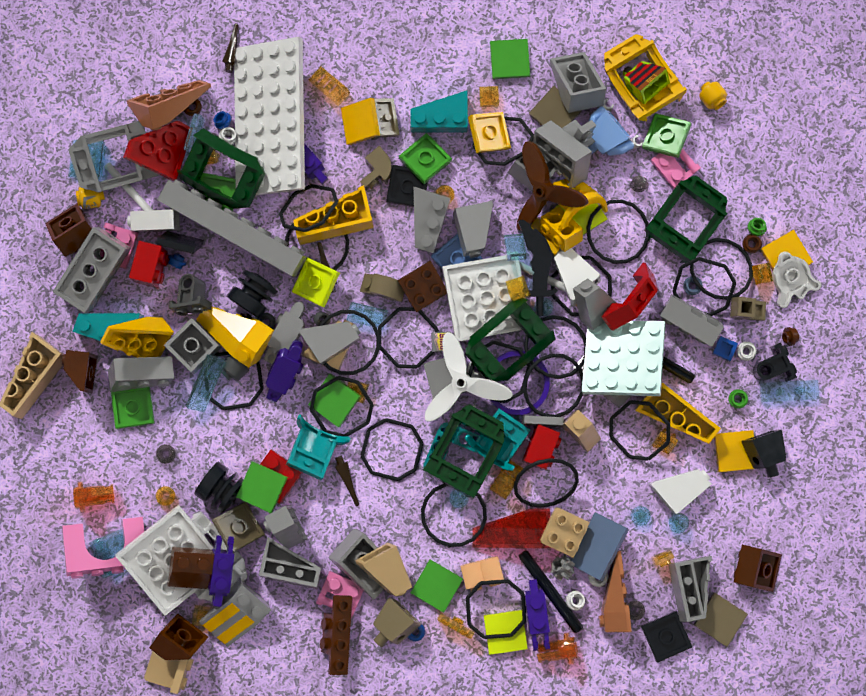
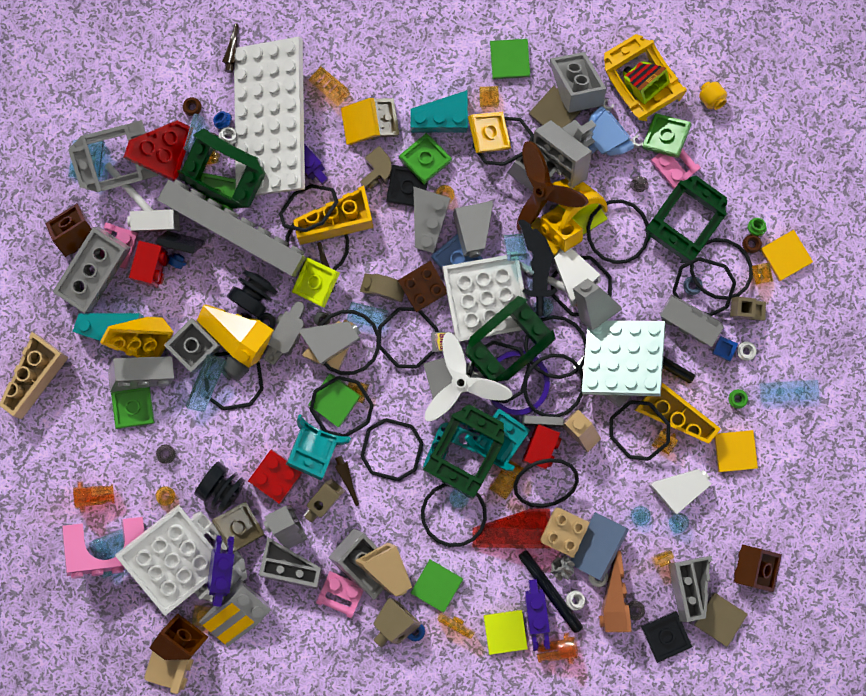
reddish brown slope [62,350,98,394] -> none
yellow head [75,186,105,210] -> none
nougat wedge [127,80,211,130] -> none
reddish brown slope [167,547,214,589] -> none
dark grey pin [169,273,212,316] -> none
bright green tile [236,461,288,513] -> none
dark purple hinge [266,339,304,402] -> none
reddish brown bracket [320,595,352,675] -> none
light nougat brick [460,556,504,590] -> none
black piece [466,579,526,639] -> none
clear yellow plate [506,276,530,301] -> none
red slope [601,263,658,330] -> none
black torso [741,430,786,478] -> none
black pin [753,342,797,382] -> none
white tile [772,252,821,308] -> none
reddish brown plate [782,327,799,346] -> none
none -> dark tan torso [304,478,346,523]

